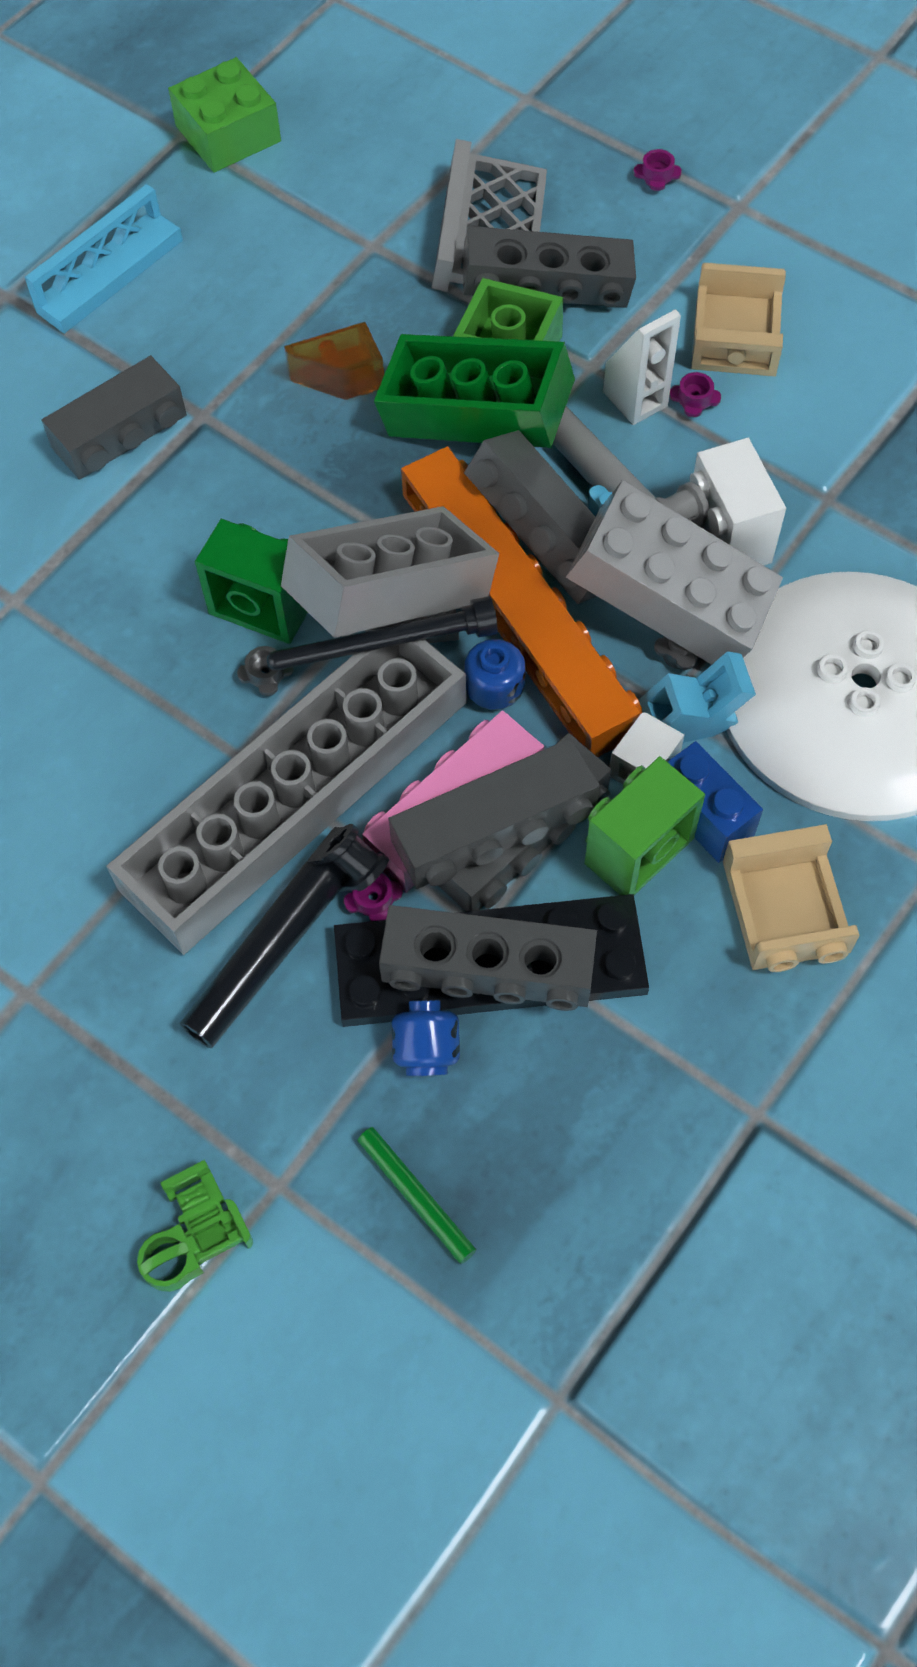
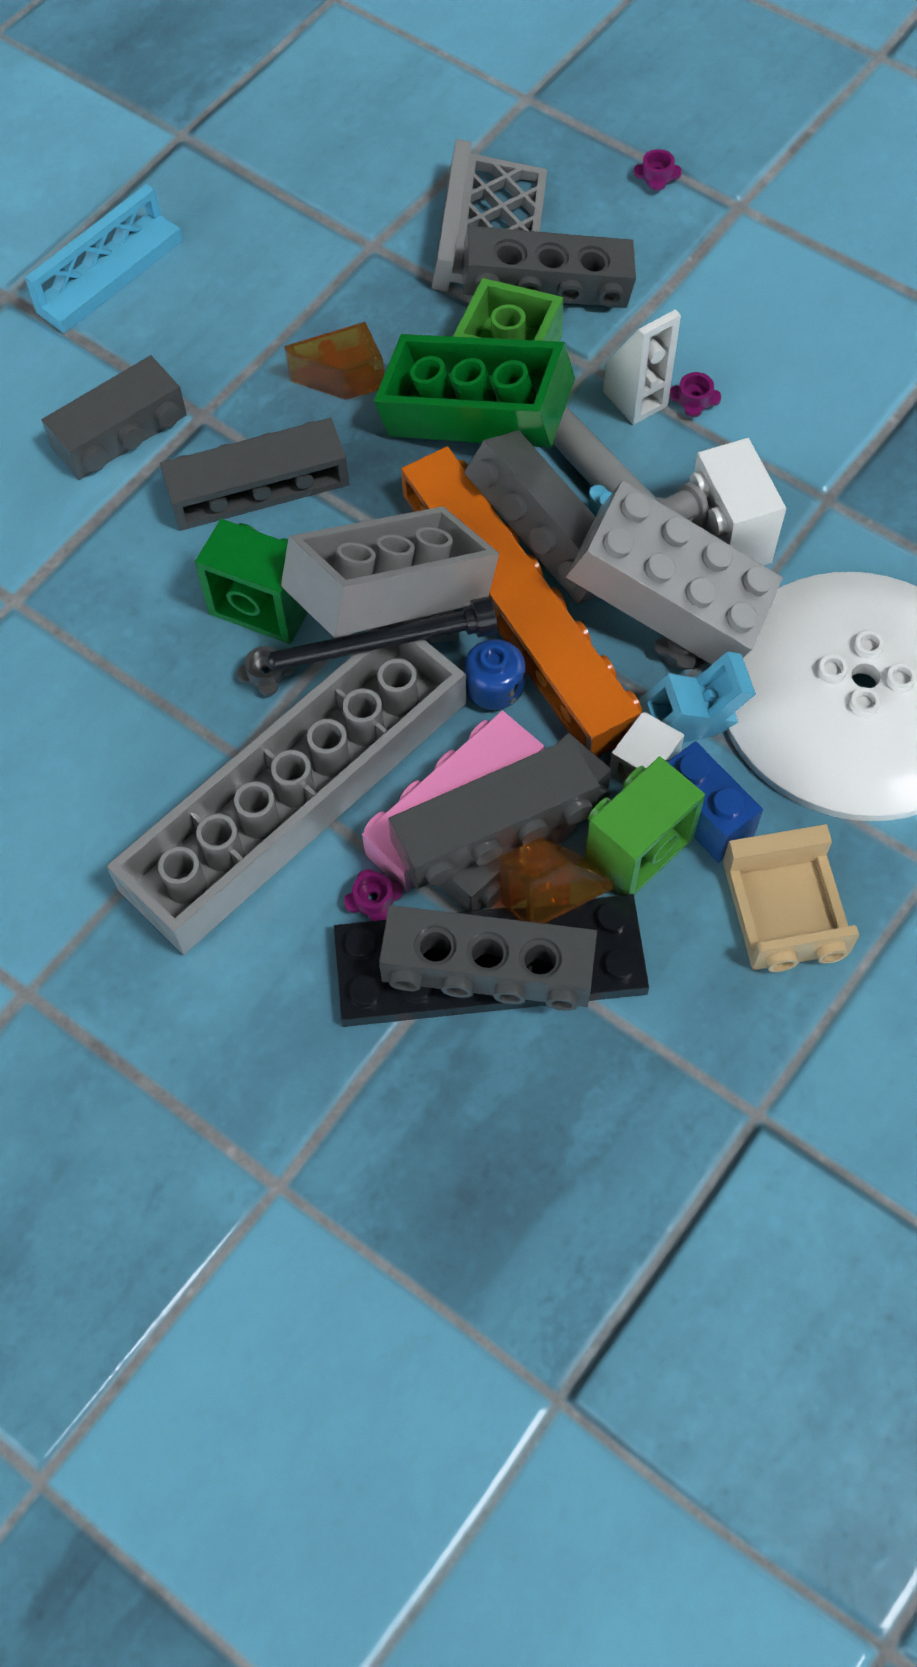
bright green piece [137,1160,253,1292] -> none
bright green brick [168,57,281,173] -> none
black axle [179,823,389,1049] -> none
green bar [357,1127,477,1264] -> none
blue head [392,1000,460,1076] -> none
tan panel [691,263,786,377] -> none
none -> dark grey brick [160,417,349,531]
none -> clear orange slope [499,837,613,924]

